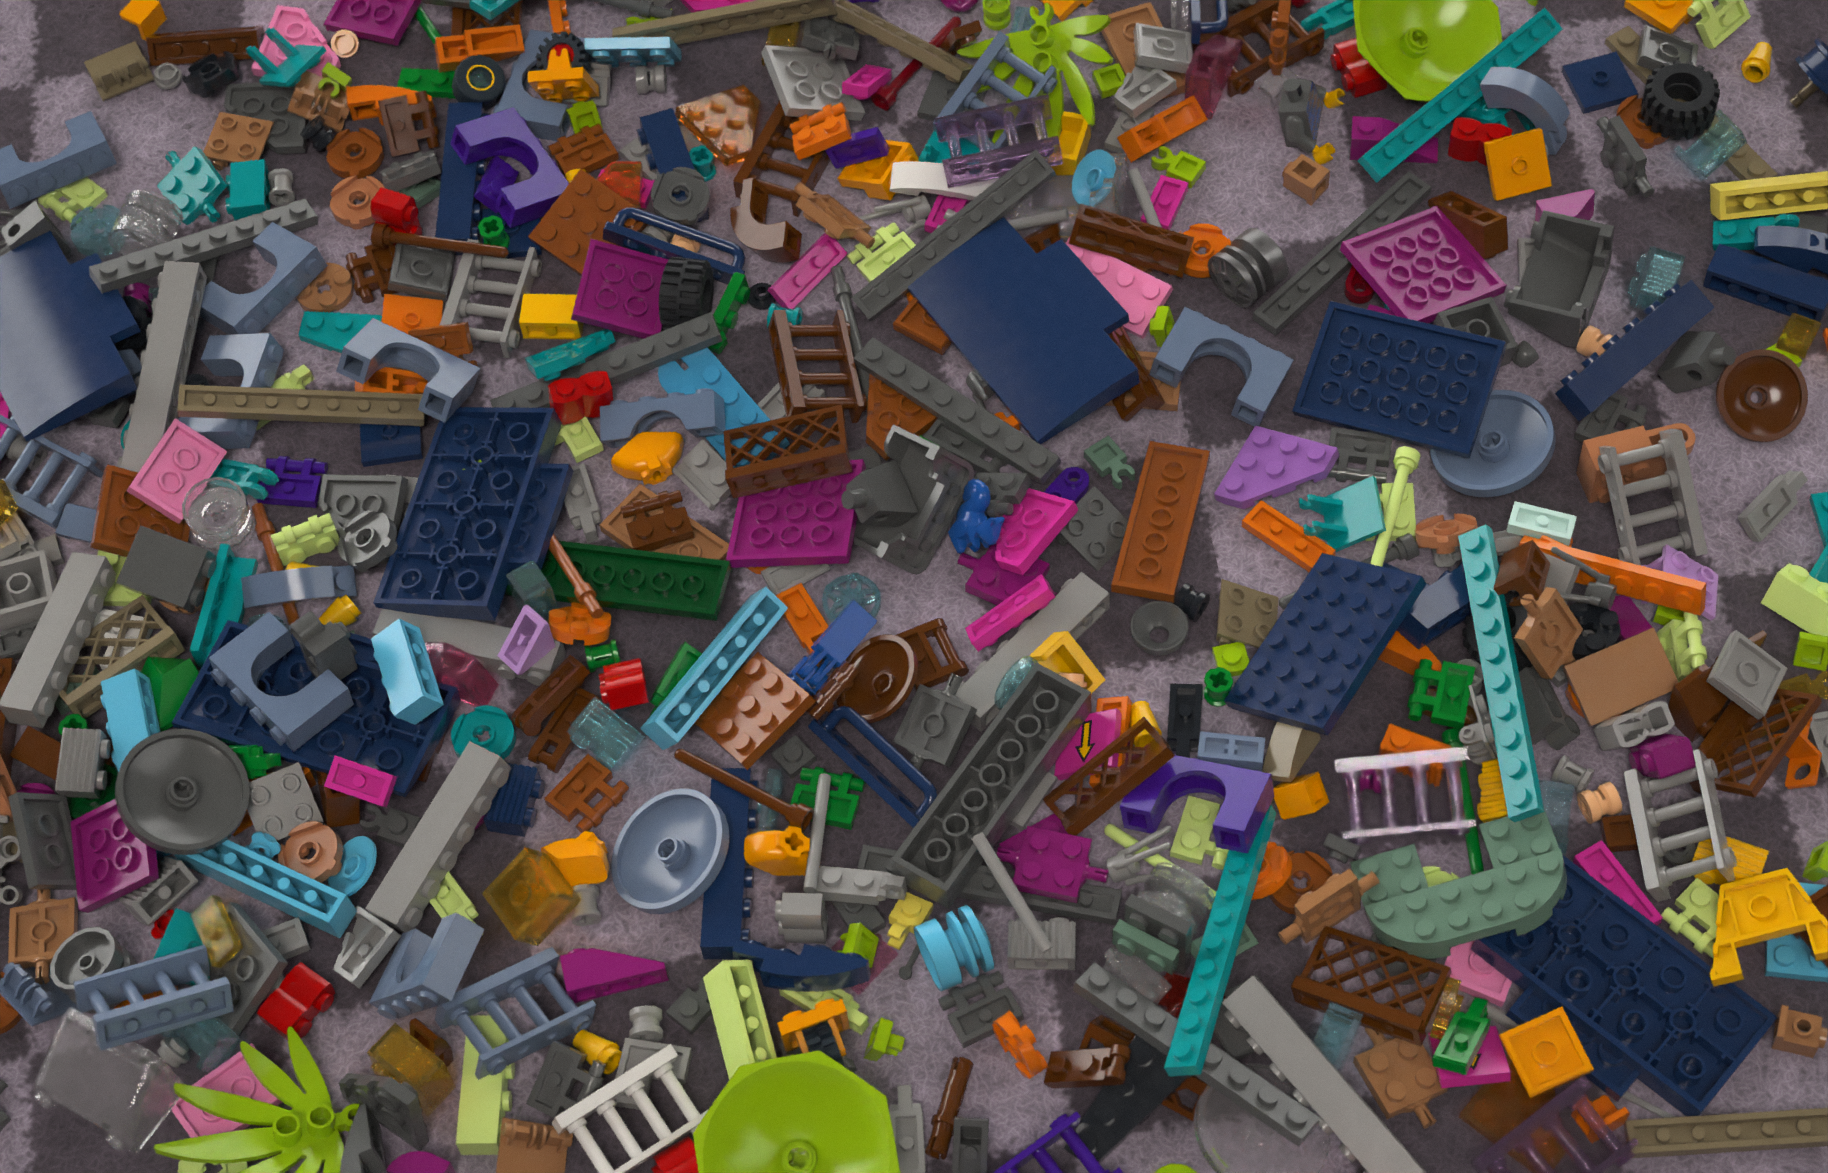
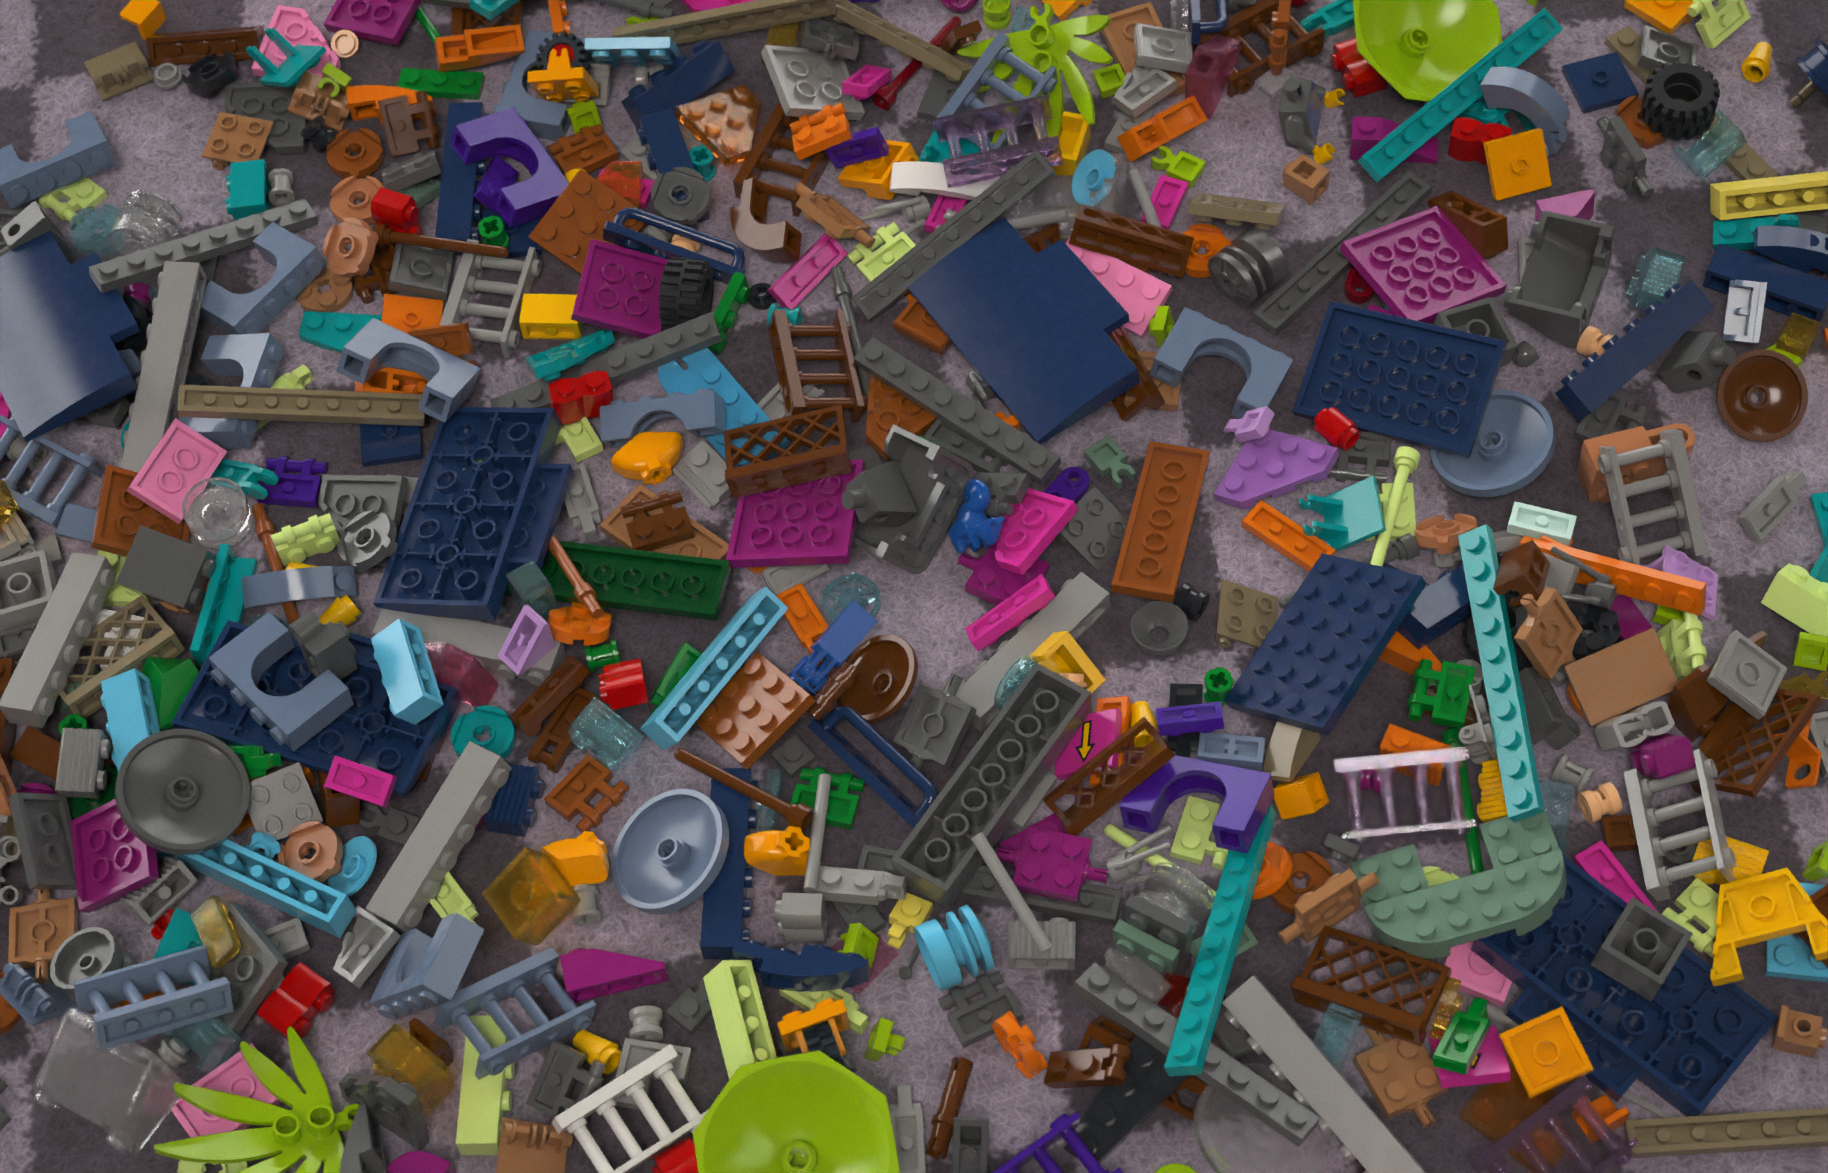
teal plate [157,146,228,225] -> none
black wheel [452,55,505,110] -> none
reddish brown plate [896,618,969,691] -> none
lime plate [1212,642,1250,677] -> none
none -> nougat plate [323,217,378,277]
none -> dark blue brick [621,39,735,129]
none -> dark purple plate [1156,702,1224,737]
none -> dark tan plate [1189,192,1286,230]
none -> lavender plate [1223,406,1275,443]
none -> red brick [1314,407,1361,451]
none -> dark grey brick [1591,897,1693,1002]
none -> hinge [1722,280,1767,345]

